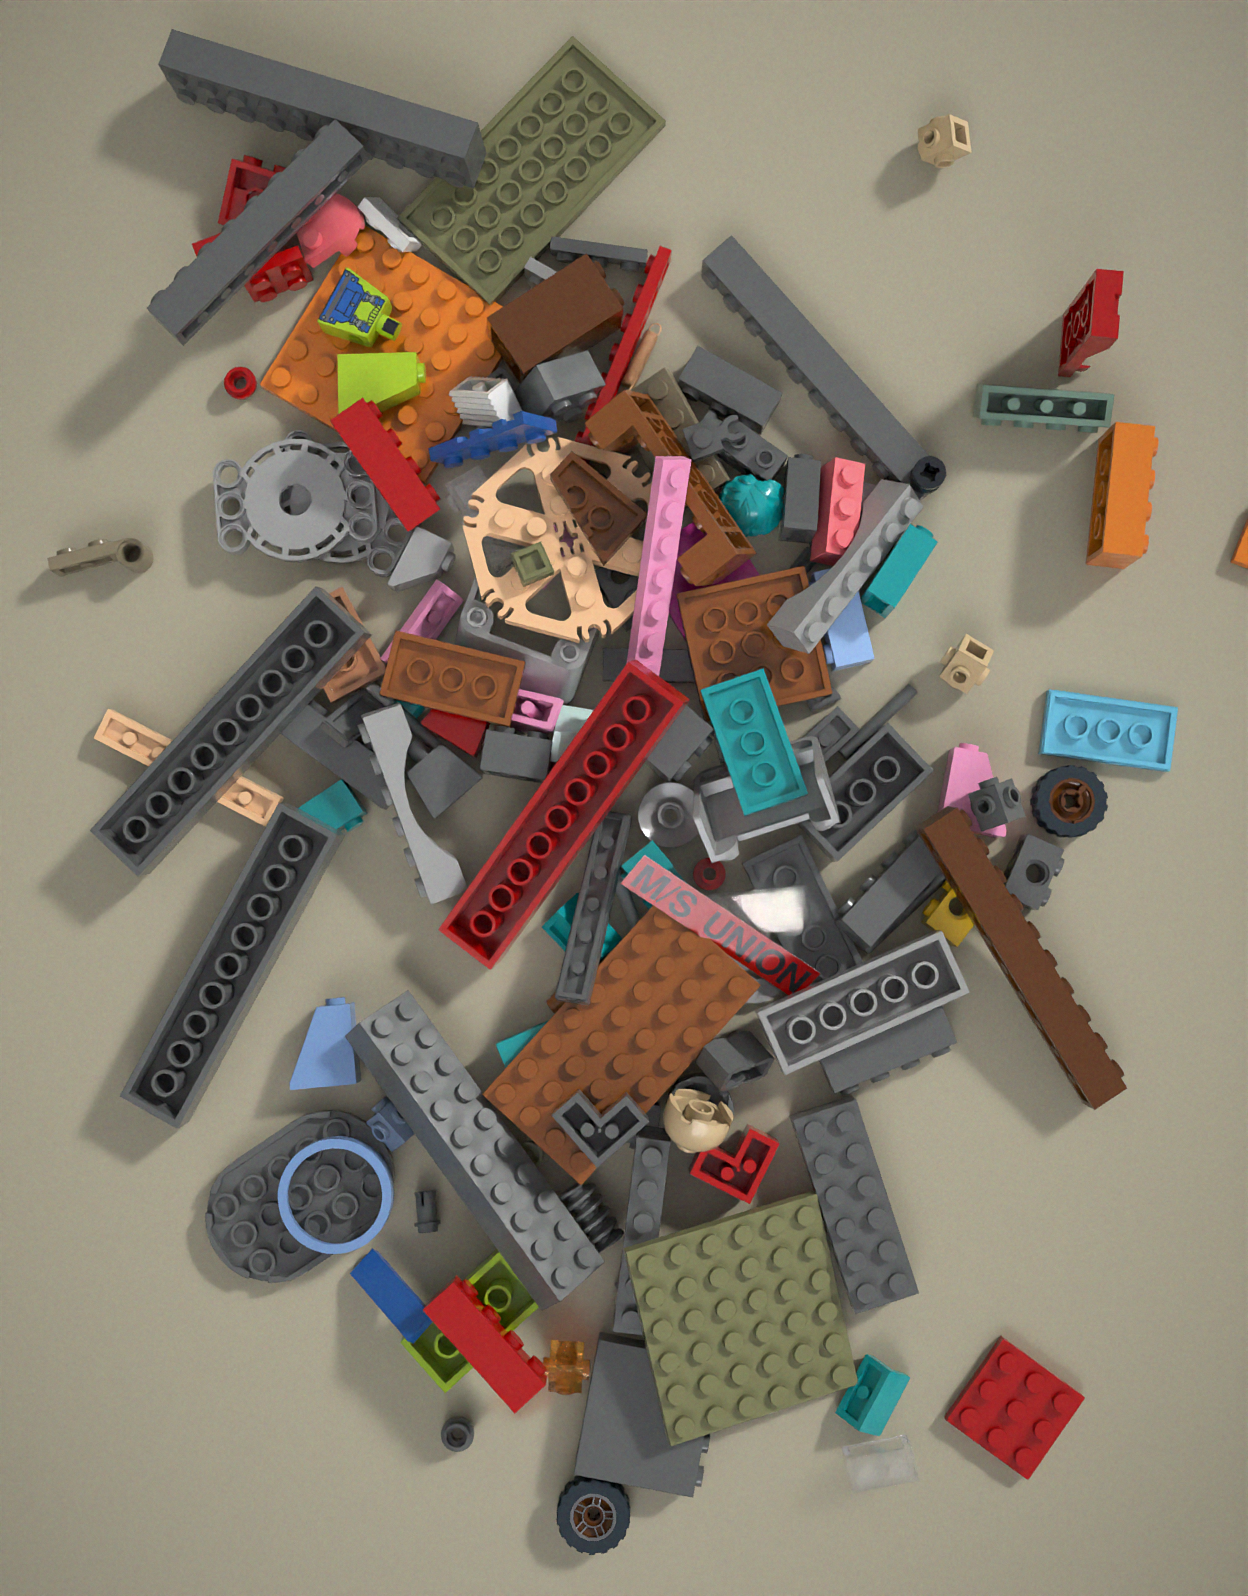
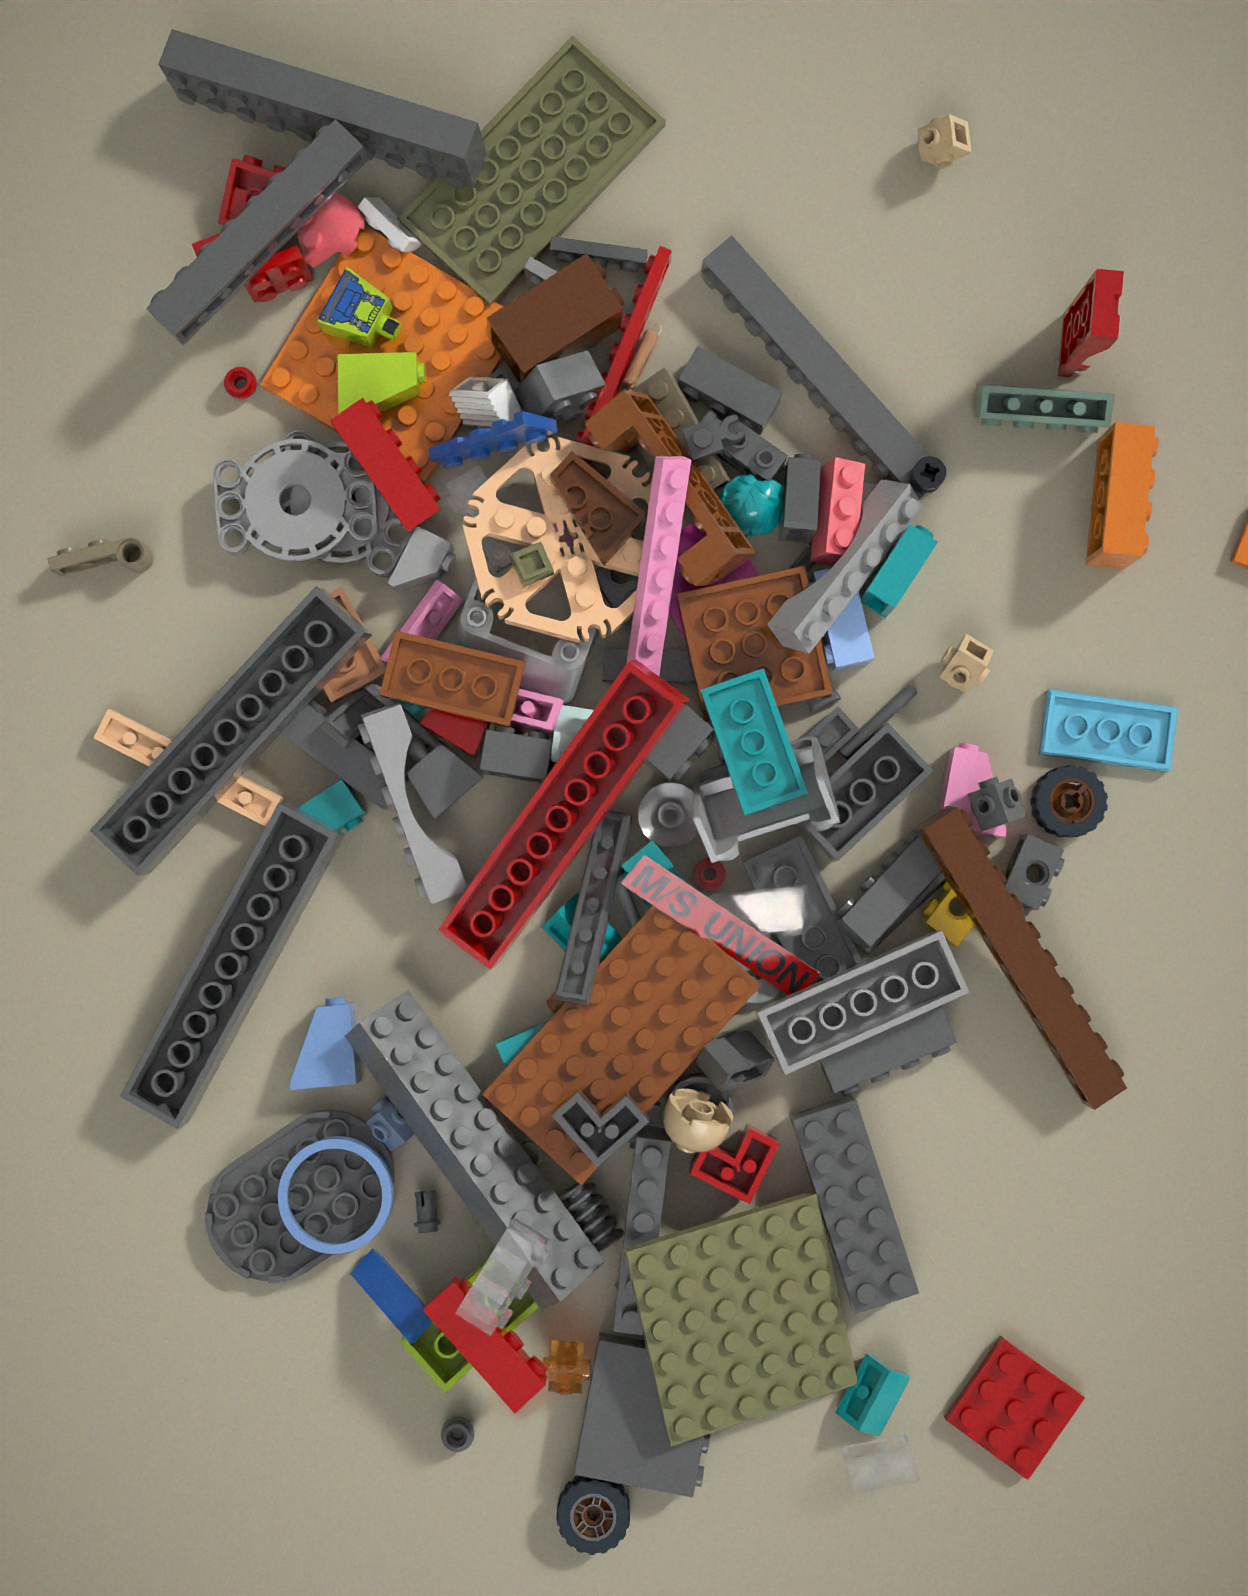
none -> clear brick [455,1217,550,1336]

